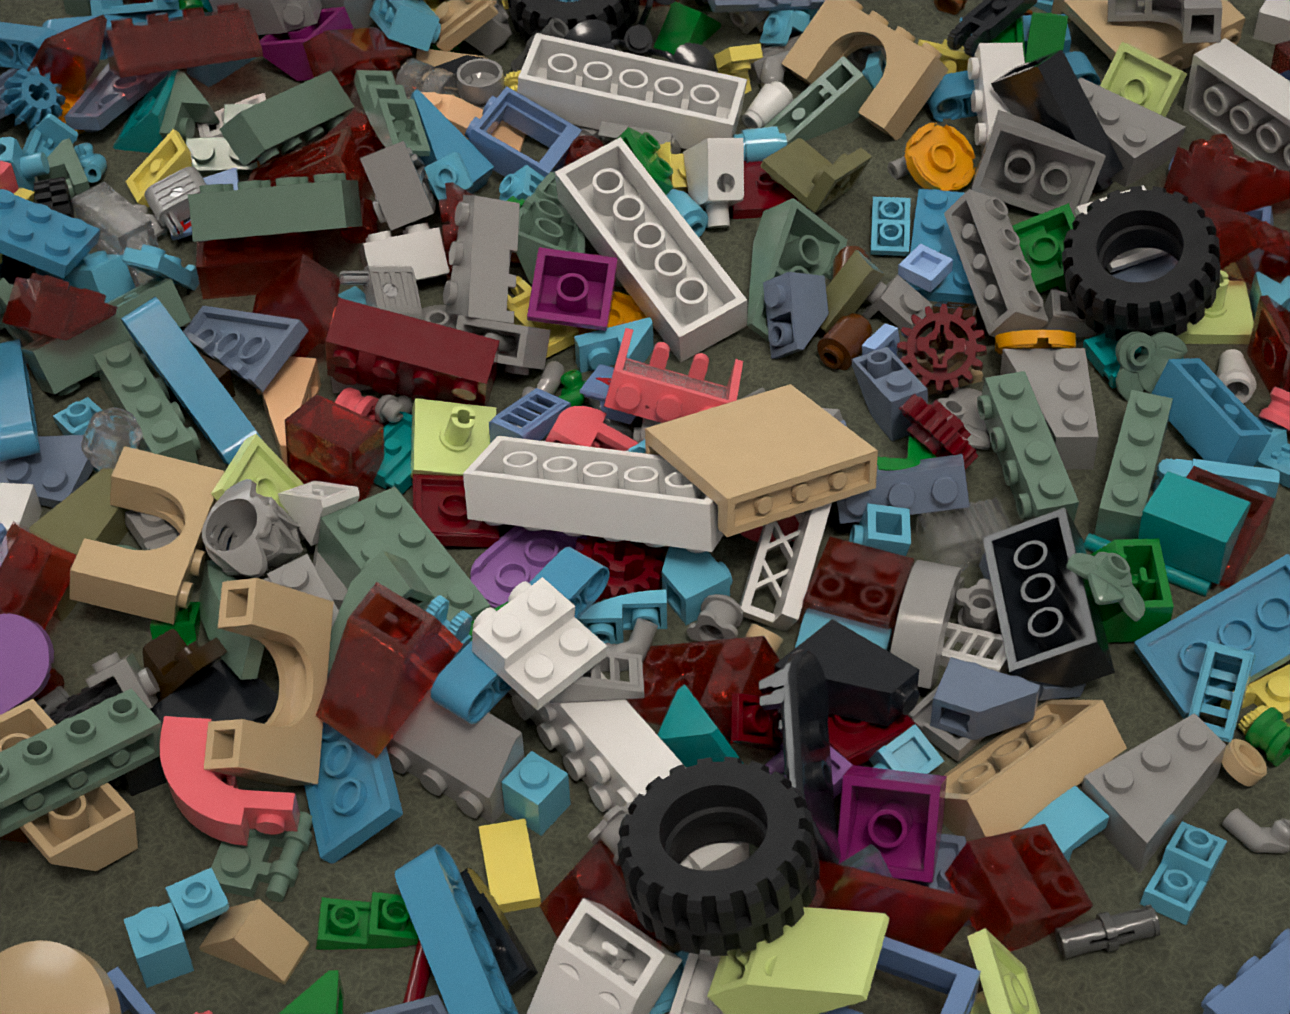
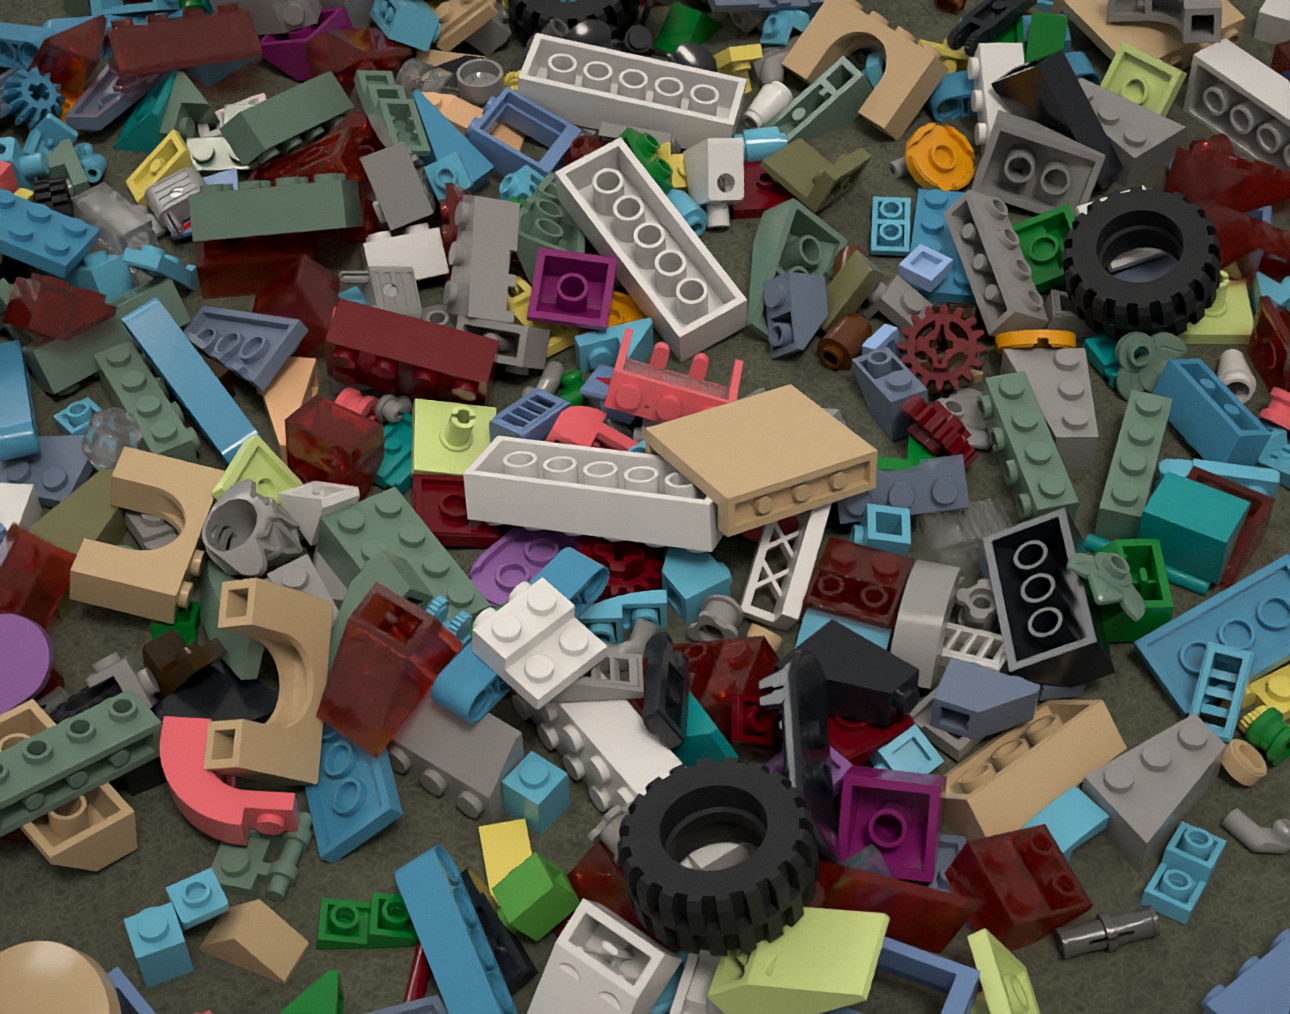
none -> bright green brick [492,851,580,941]
none -> black hinge [642,631,690,749]

